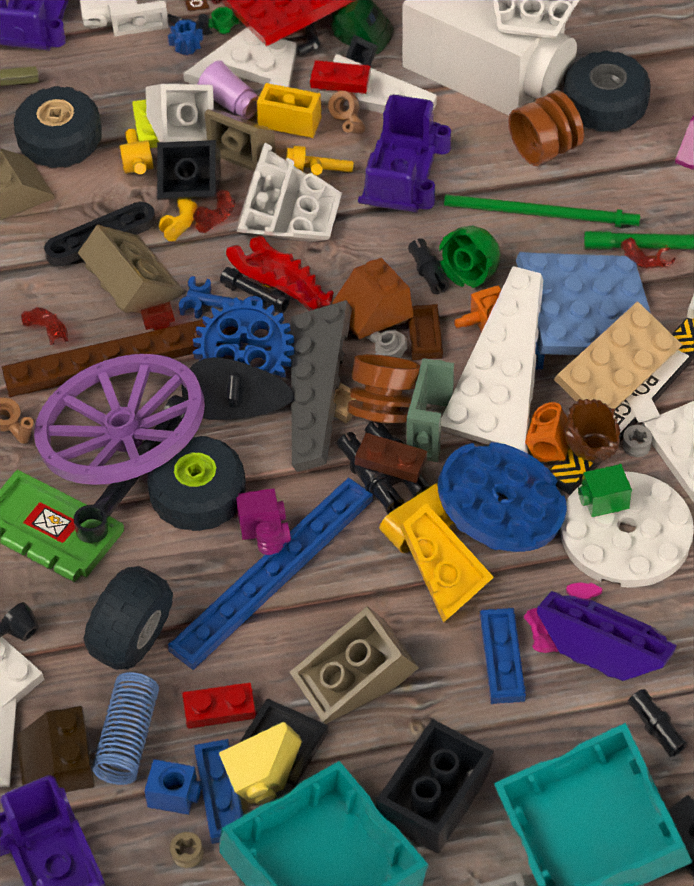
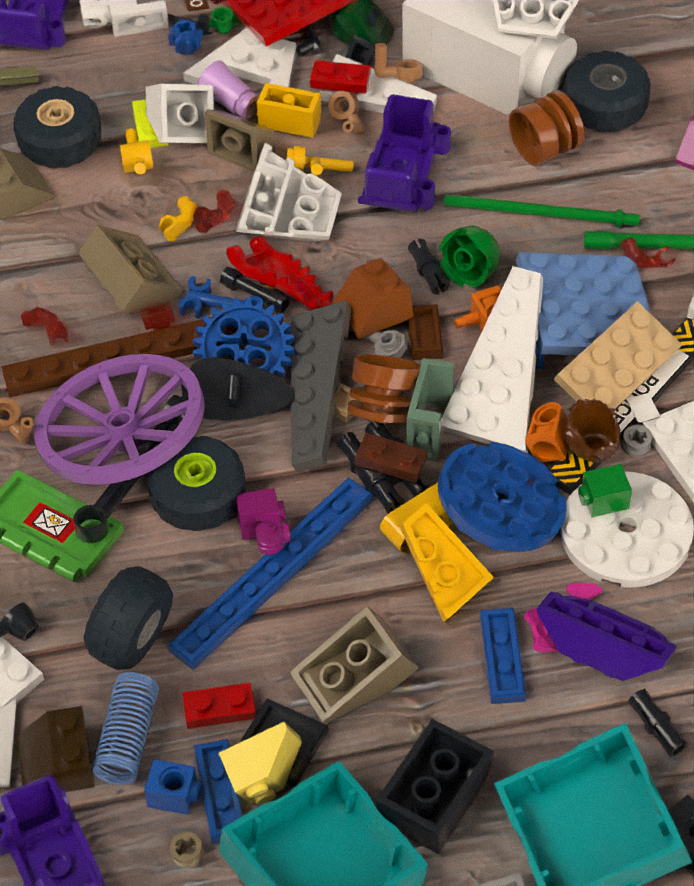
black plate [44,202,156,266] -> none
black slope [157,140,221,200] -> none
none -> medium nougat plate [375,43,423,84]

